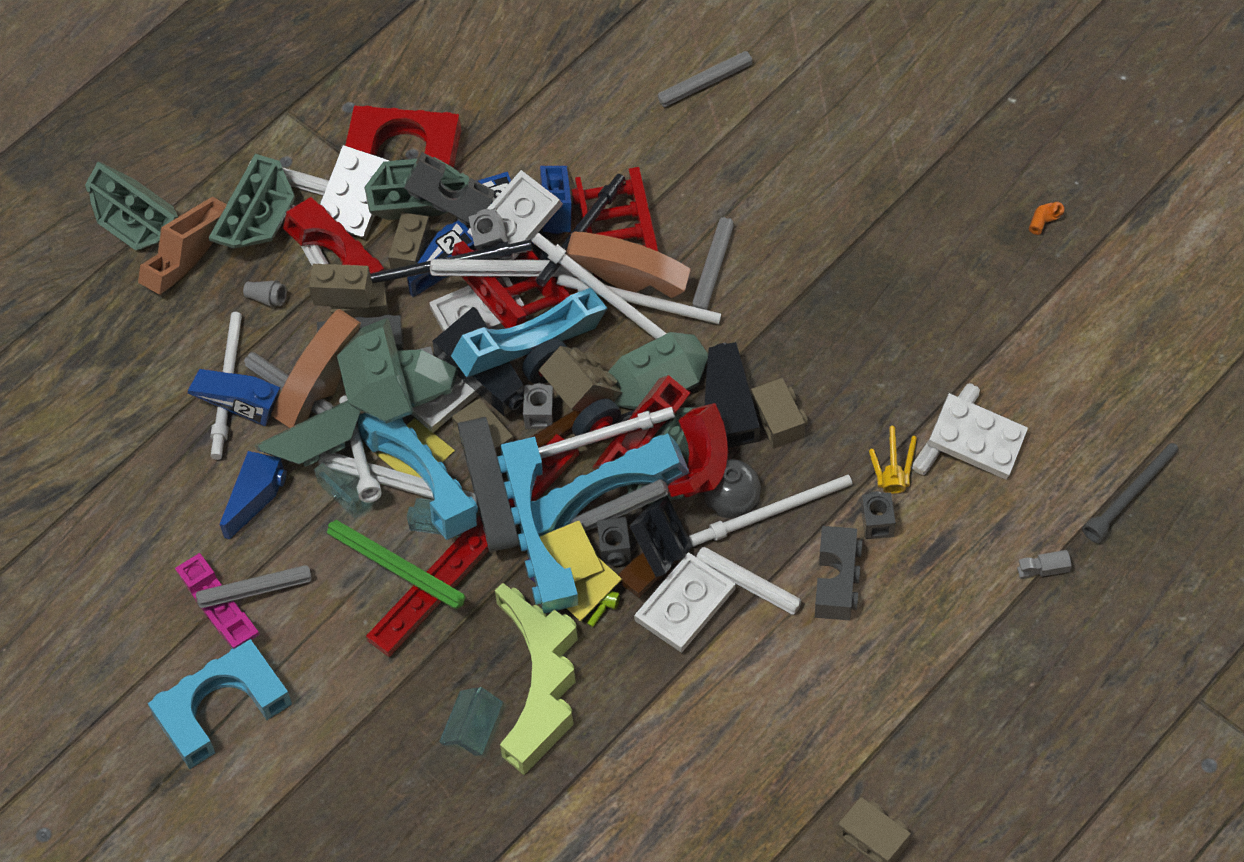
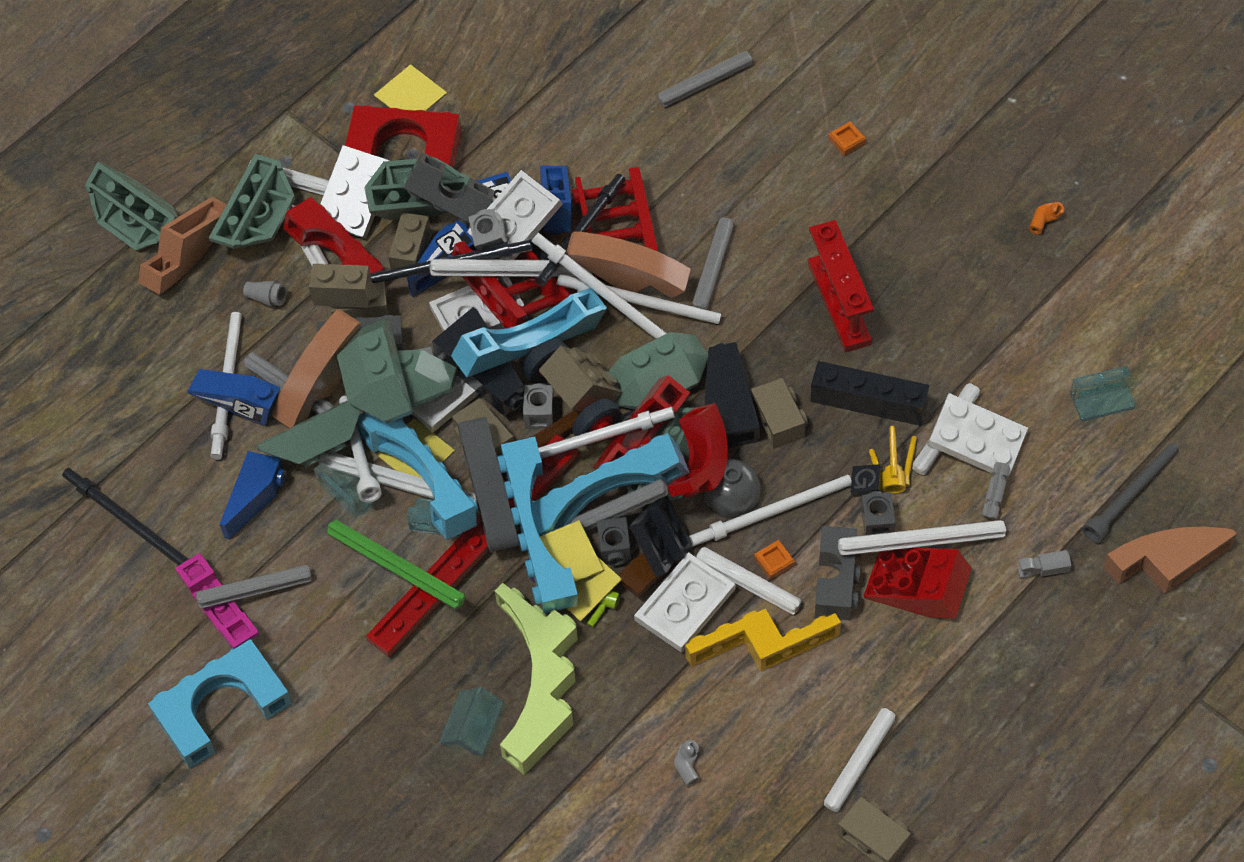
none -> black bar [62,468,189,566]
none -> light yellow piece [374,64,447,111]
none -> light grey arm [674,740,700,787]
none -> yellow bracket [685,608,841,672]
none -> orange tile [754,540,795,580]
none -> red fence [808,220,874,353]
none -> black brick [810,361,930,426]
none -> white axle [824,708,895,812]
none -> orange tile [828,121,866,157]
none -> white axle [838,520,1006,556]
none -> black tile [851,464,883,497]
none -> red slope [863,548,972,619]
none -> light grey axle [982,462,1010,519]
none -> clear light blue panel [1070,366,1135,421]
none -> nougat slope [1104,527,1237,594]

